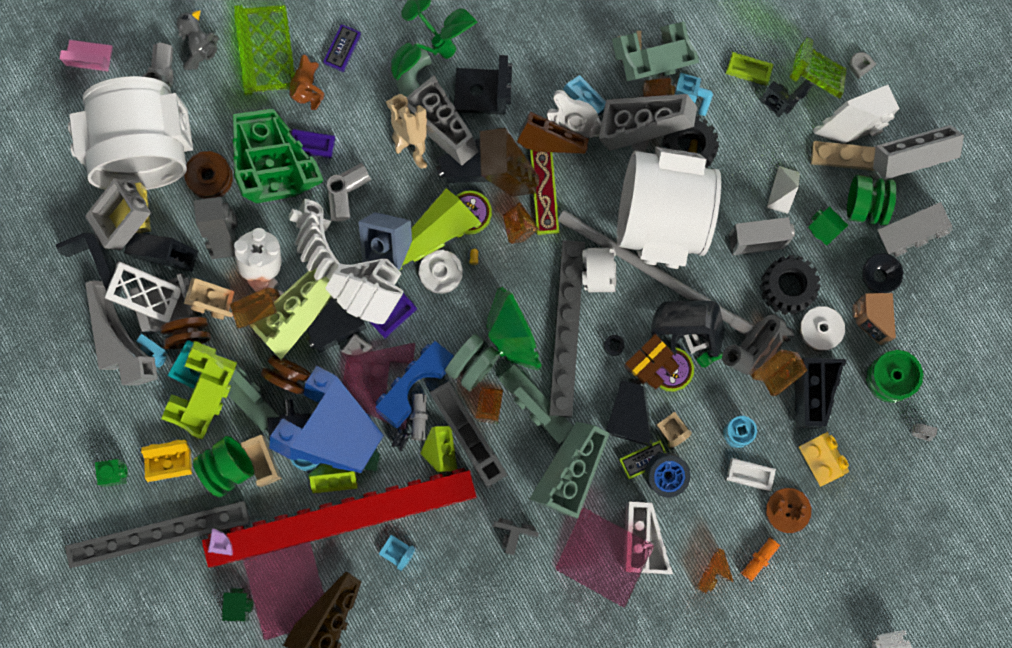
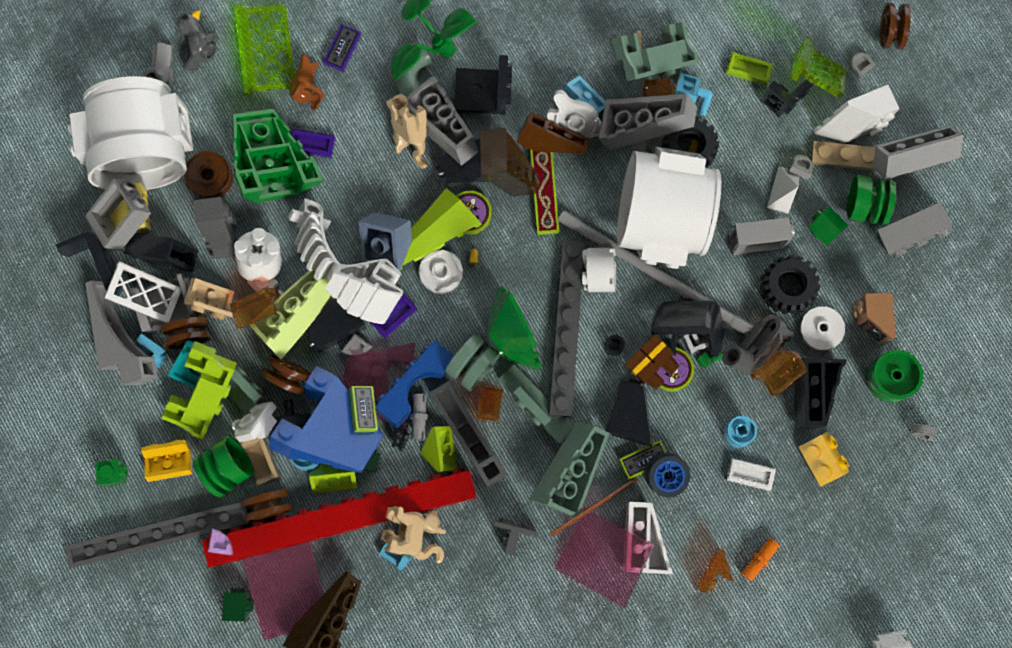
bright pink panel [60,40,113,71] -> none
light grey piece [327,163,371,222] -> none
clear orange slope [503,202,539,244] -> none
tan tile [656,412,692,449] -> none
dark orange plate [766,488,812,533] -> none
black piece [862,253,903,293] -> none
none -> white plate [232,402,277,442]
none -> reddish brown wheel [241,489,292,522]
none -> tile [349,386,378,432]
none -> tan animal [381,506,446,564]
none -> dark orange piece [550,477,638,536]
none -> light grey tile [789,155,813,180]
none -> reddish brown wheel [879,3,911,50]

